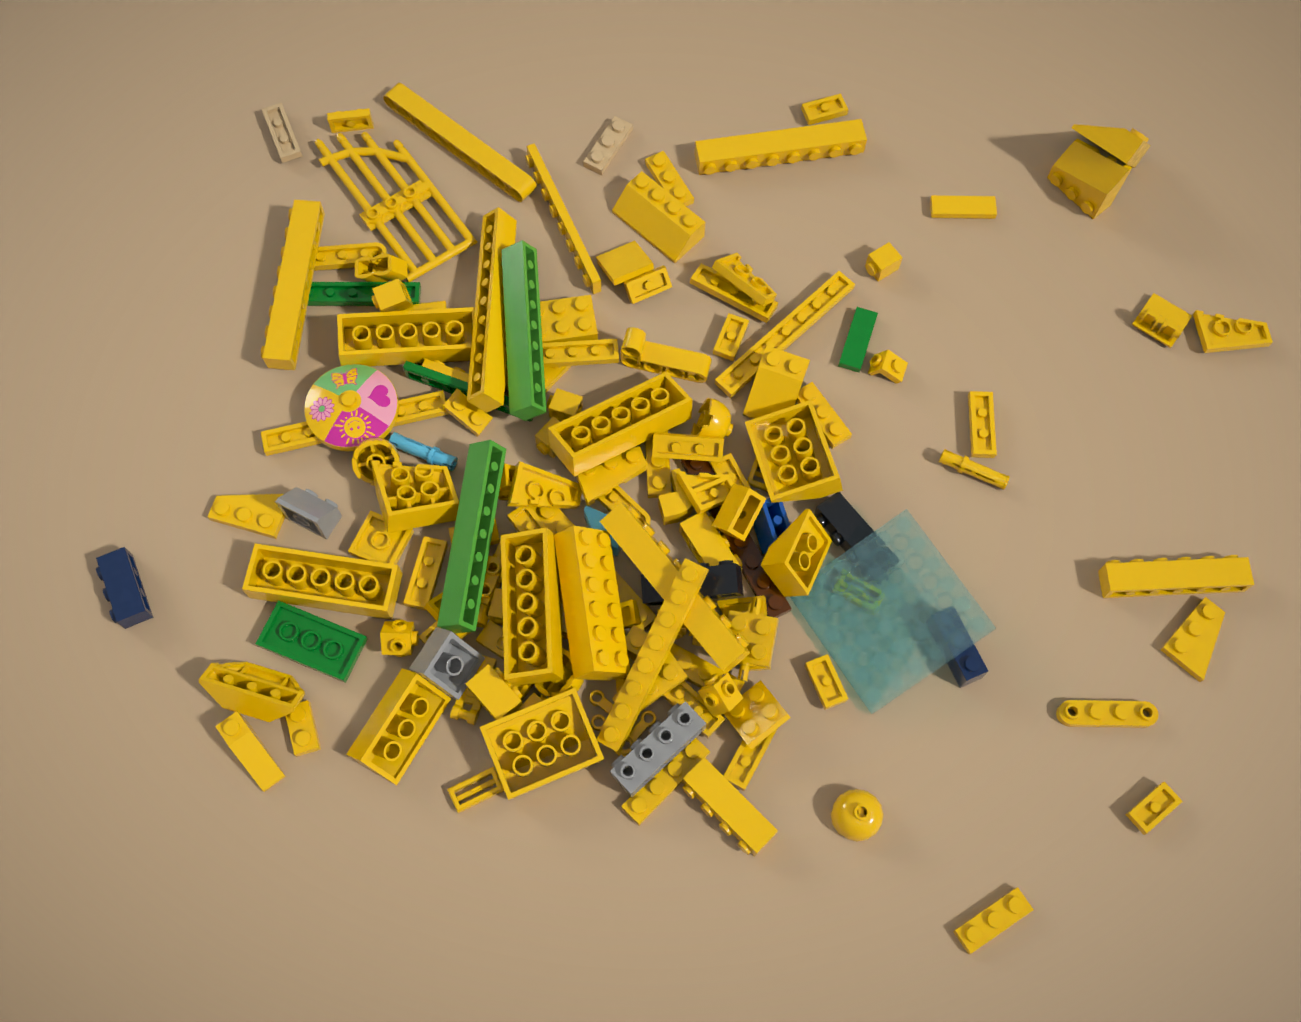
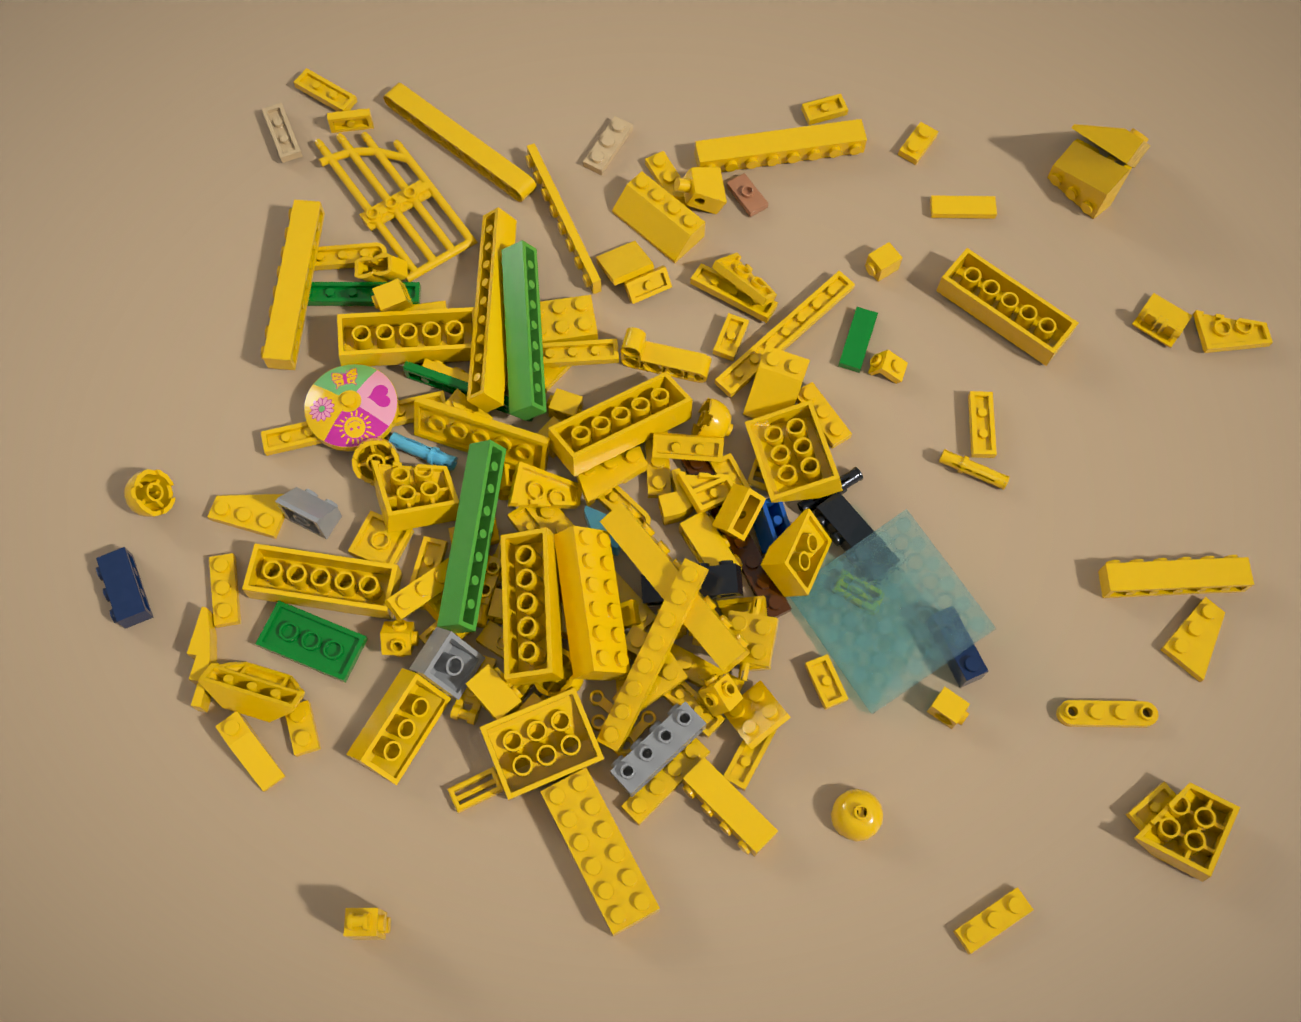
none -> yellow cylinder [124,469,176,517]
none -> yellow slope [187,607,217,713]
none -> yellow plate [209,553,241,628]
none -> yellow plate [294,68,358,111]
none -> yellow brick [343,908,391,940]
none -> yellow plate [384,558,449,622]
none -> yellow plate [414,396,551,471]
none -> yellow brick [540,767,660,937]
none -> yellow torso [674,167,727,214]
none -> nougat plate [726,173,769,217]
none -> black pin [797,467,863,513]
none -> yellow plate [898,122,939,165]
none -> yellow brick [926,686,970,729]
none -> yellow brick [936,248,1079,366]
none -> yellow wedge [1134,782,1240,882]

